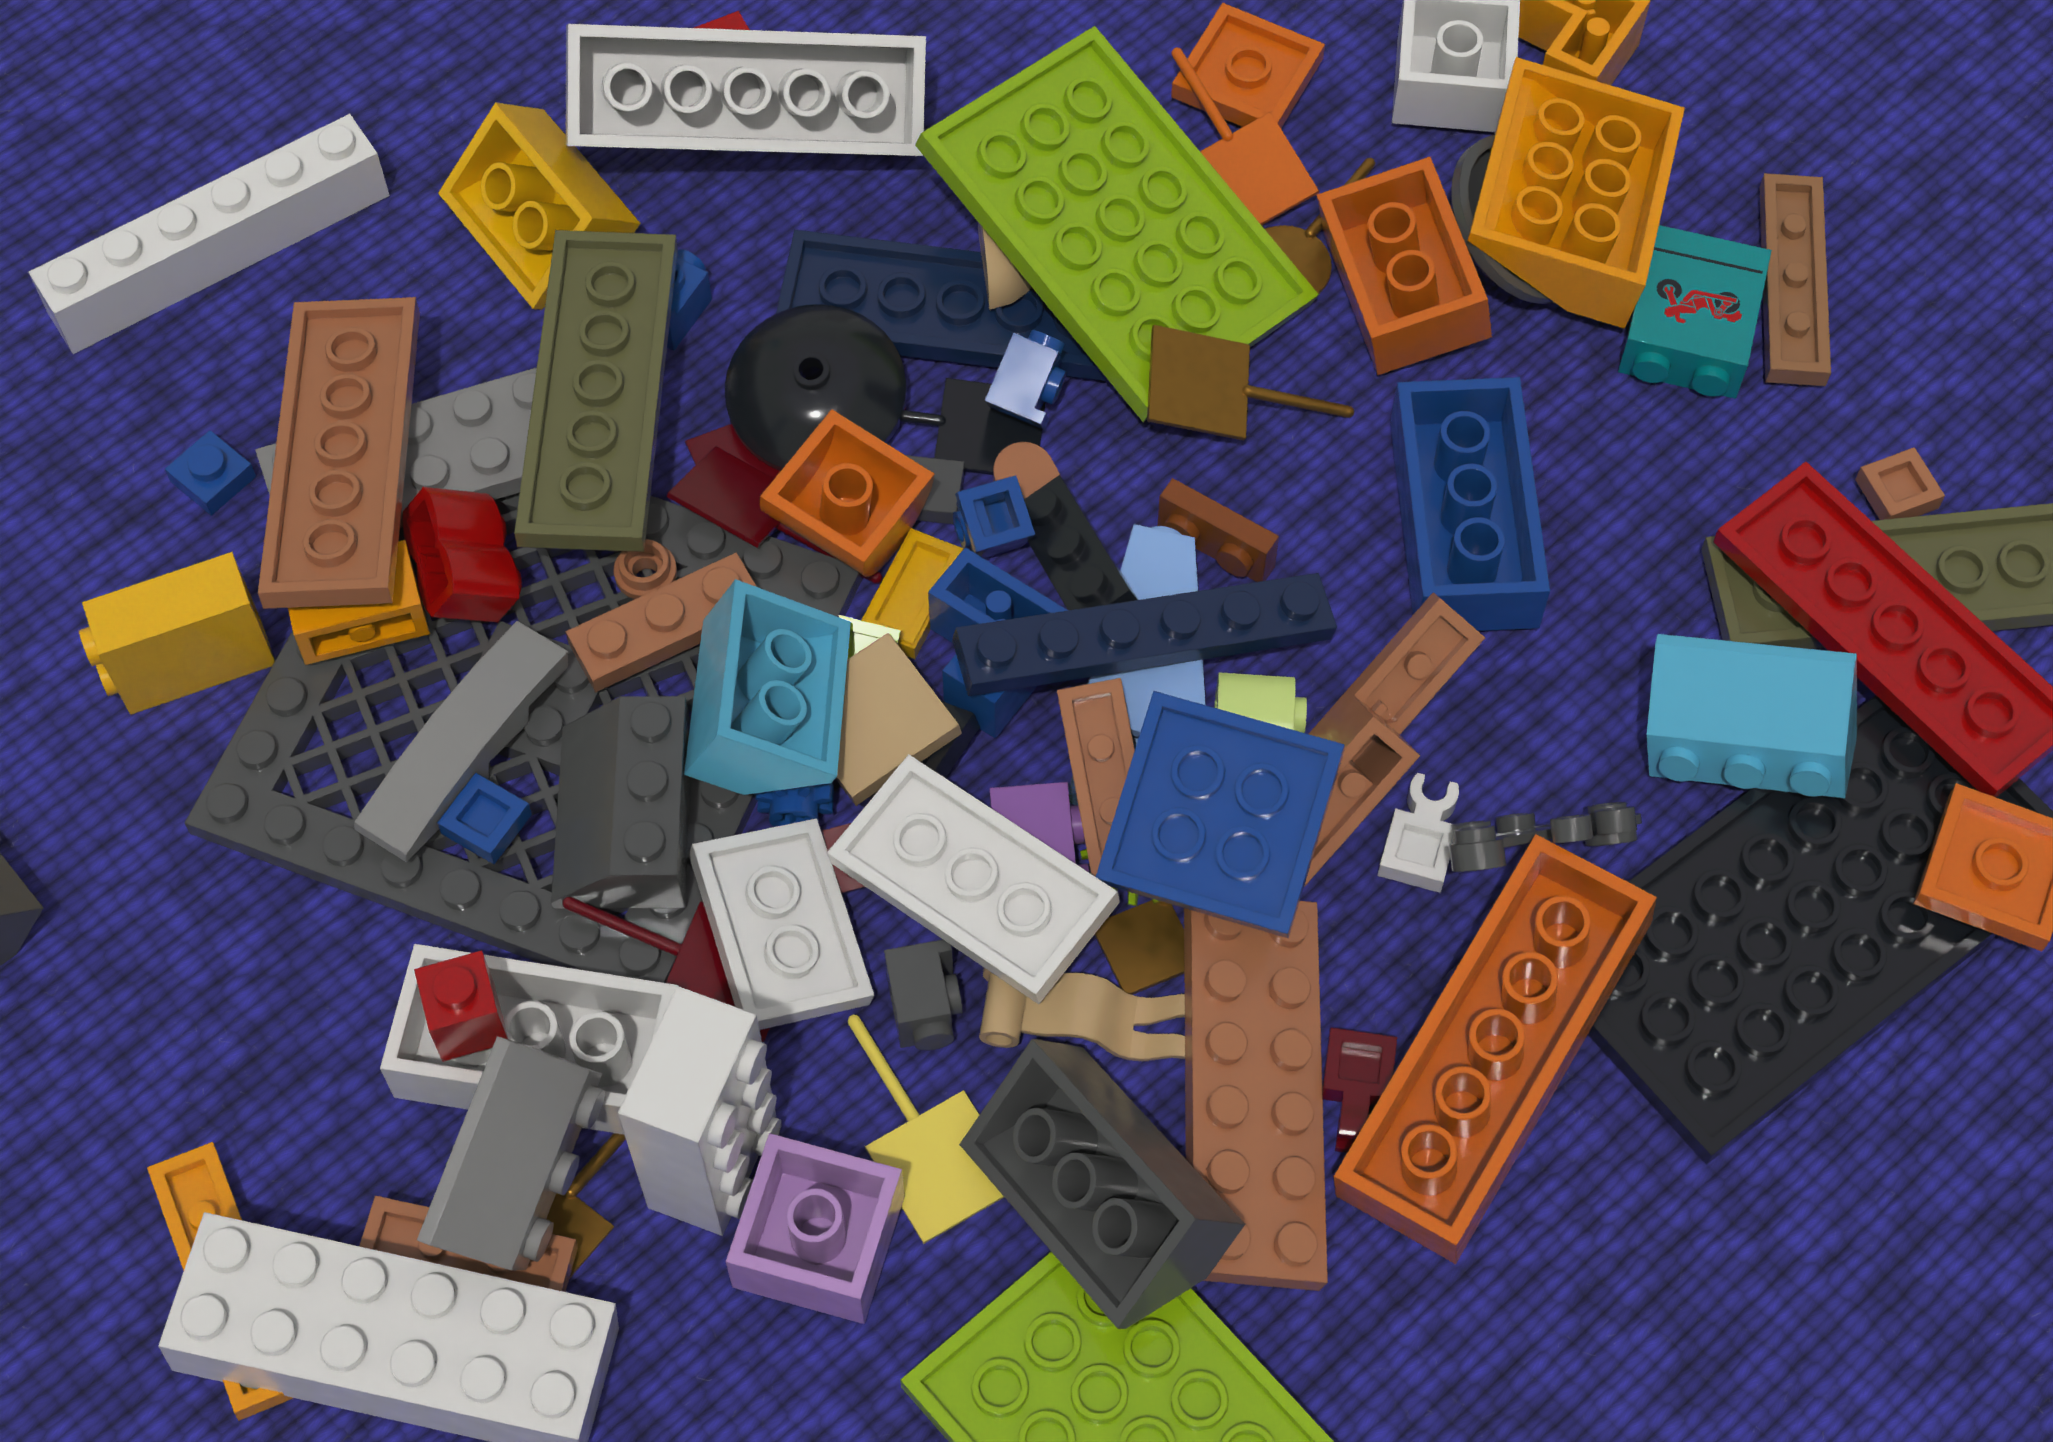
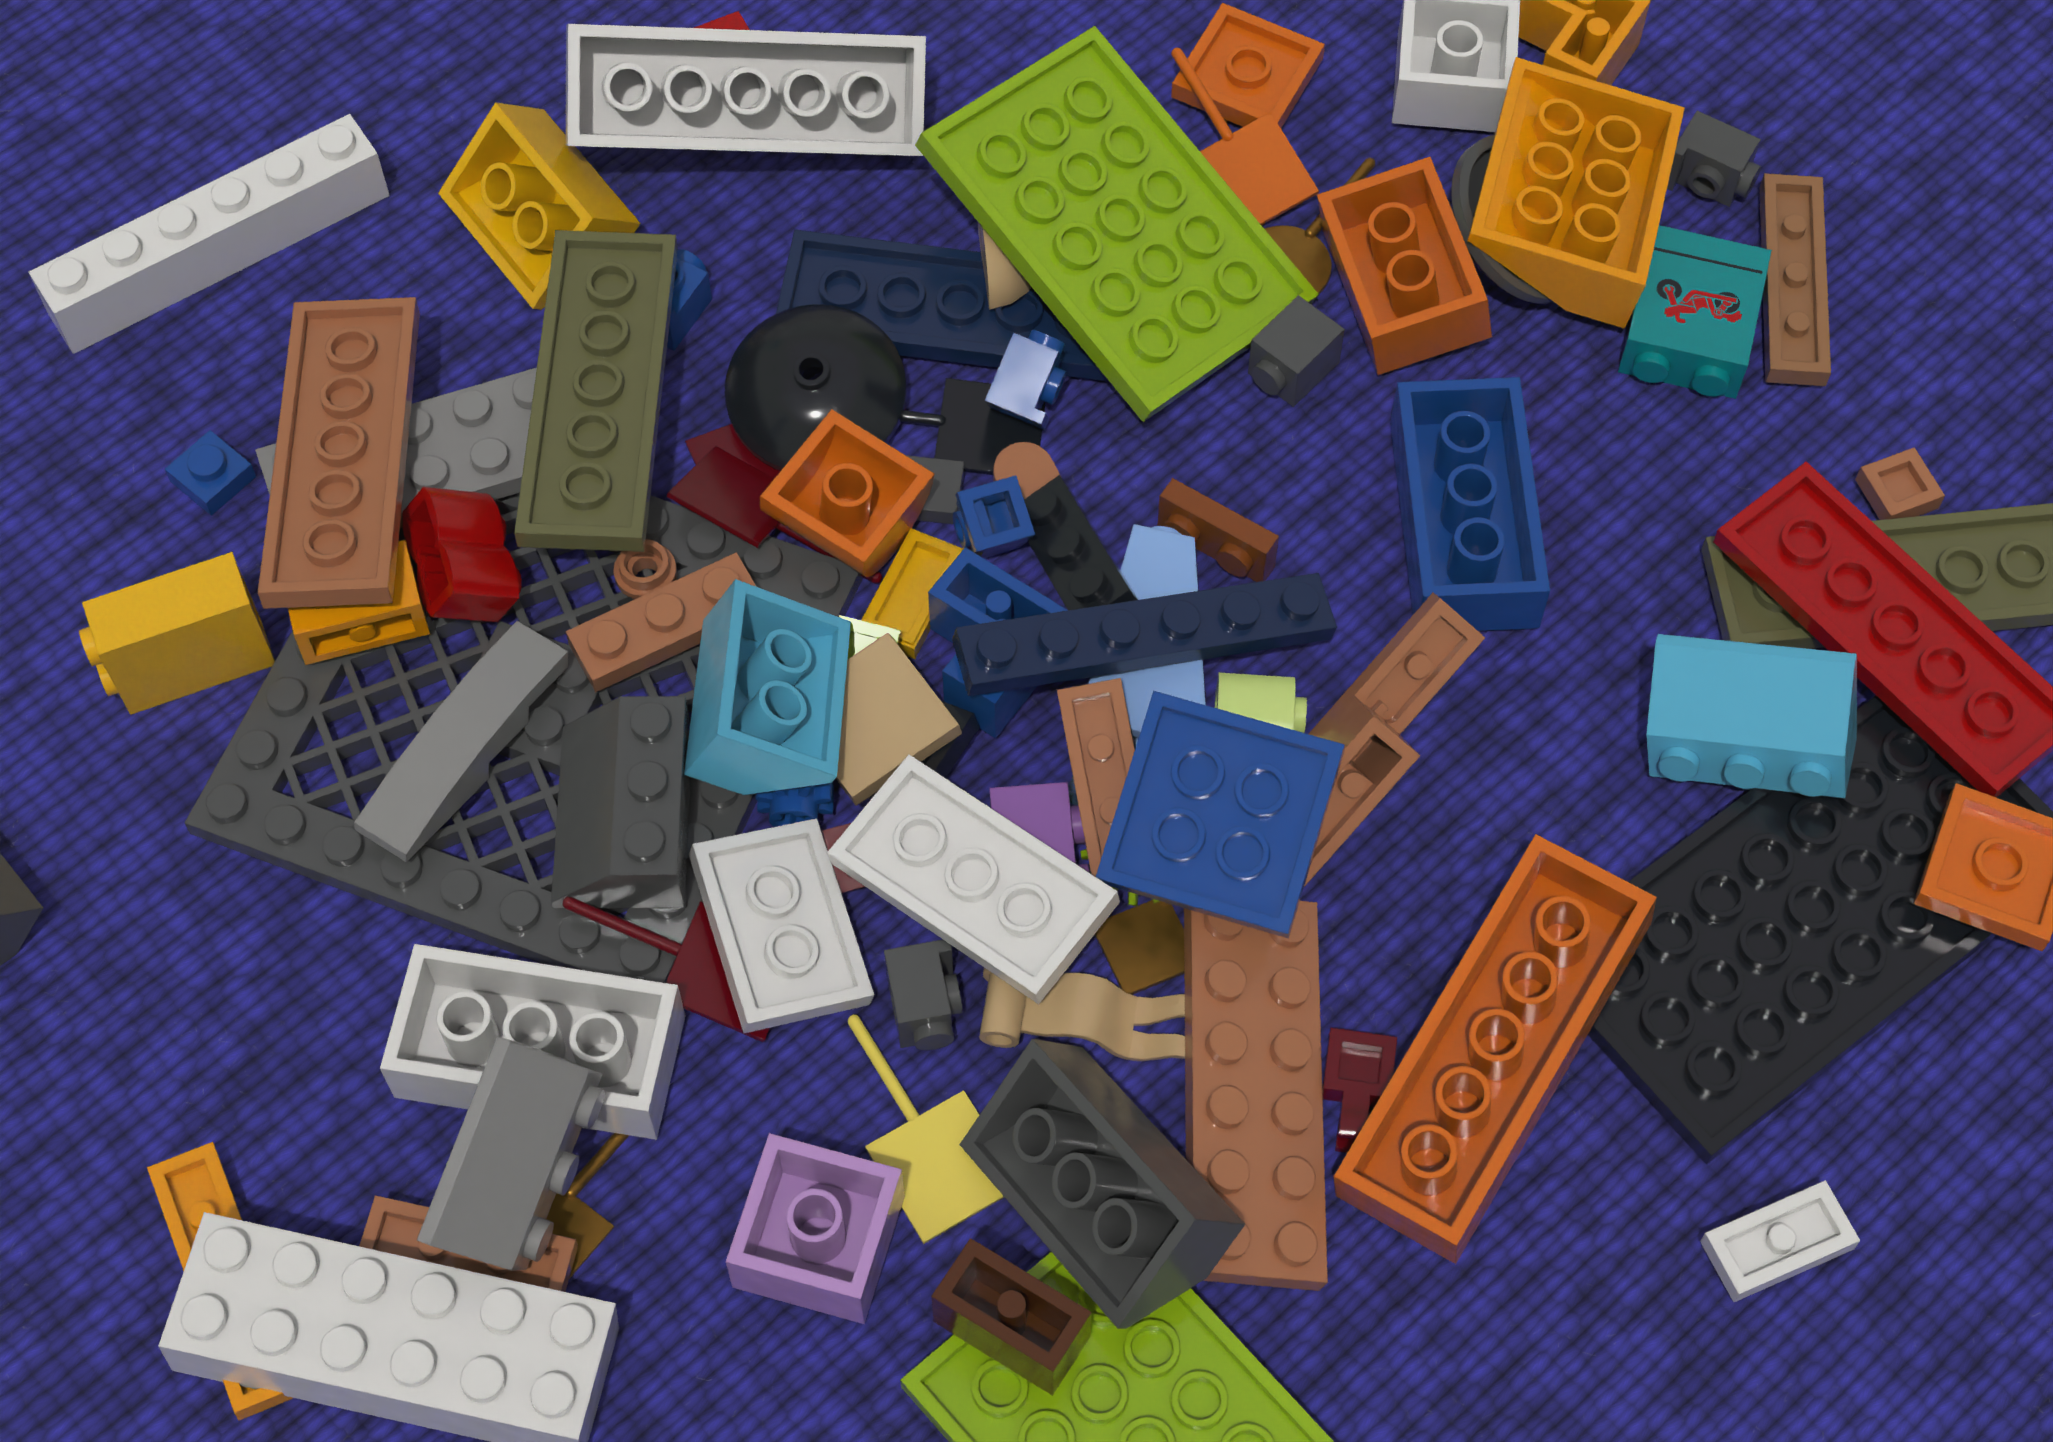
red brick [414,950,508,1062] -> none
blue plate [437,773,532,864] -> none
white brick [618,986,781,1236] -> none
pearl gold piece [1147,325,1354,441] -> none
white plate [1377,773,1459,893] -> none
dark grey plant [1449,802,1642,872] -> none
none -> reddish brown brick [931,1238,1092,1396]
none -> dark grey brick [1248,295,1345,407]
none -> dark grey brick [1667,111,1762,207]
none -> white plate [1700,1180,1860,1302]

